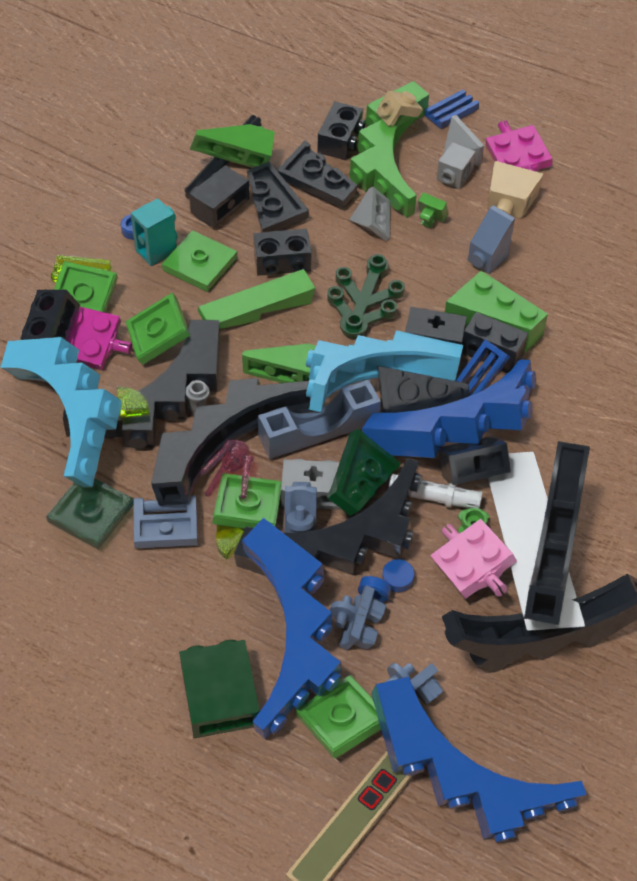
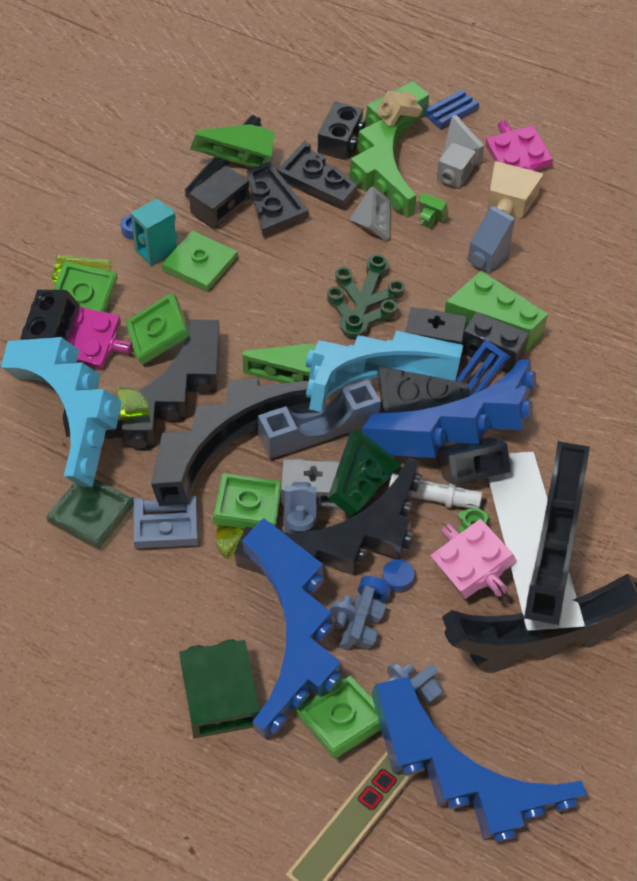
light grey pin [186,380,209,416] -> none
bright green slope [198,269,315,329] -> none
clear pink plant [200,440,254,499] -> none
black brick [253,229,312,276] -> none

